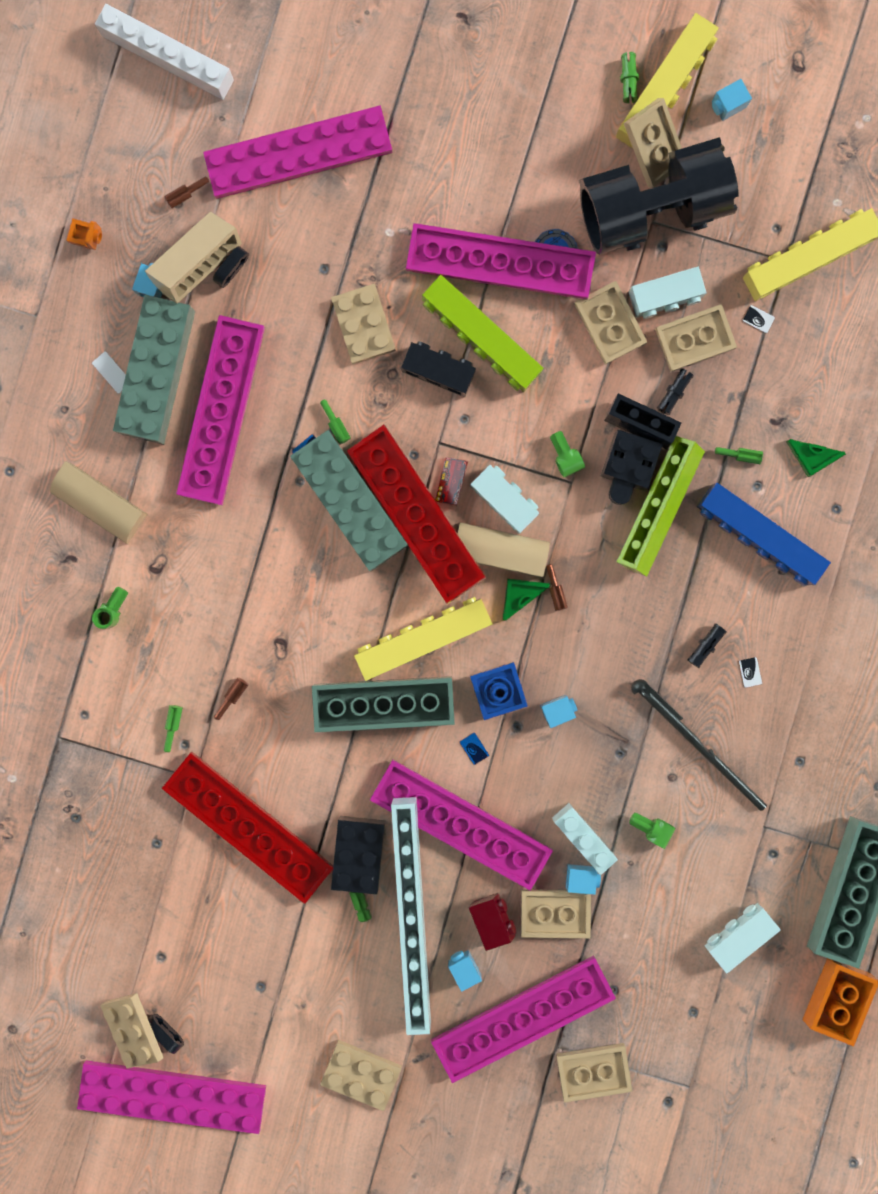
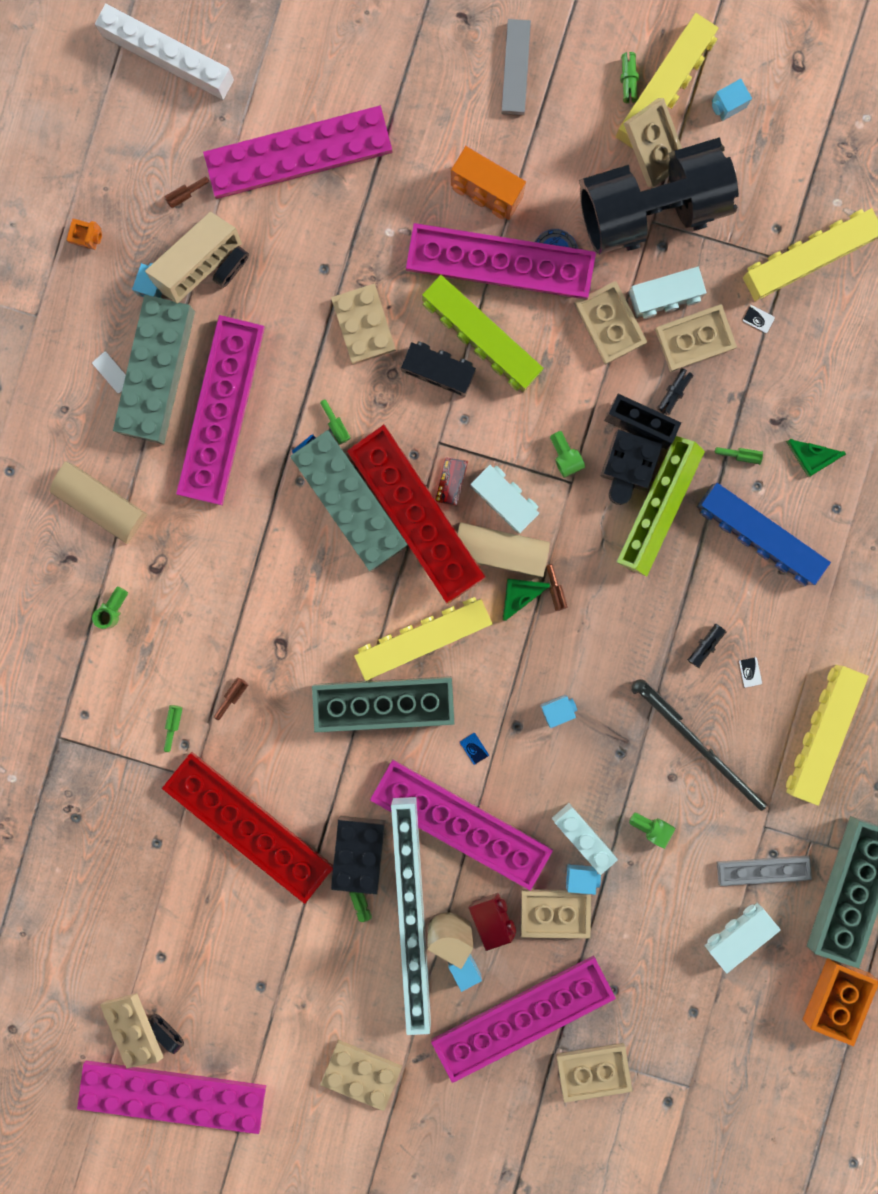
blue plate [470,662,528,720] -> none
none -> tan brick [427,912,473,969]
none -> orange brick [451,145,526,220]
none -> light grey tile [502,19,531,115]
none -> light grey tile [717,855,812,886]
none -> light yellow brick [786,665,869,806]

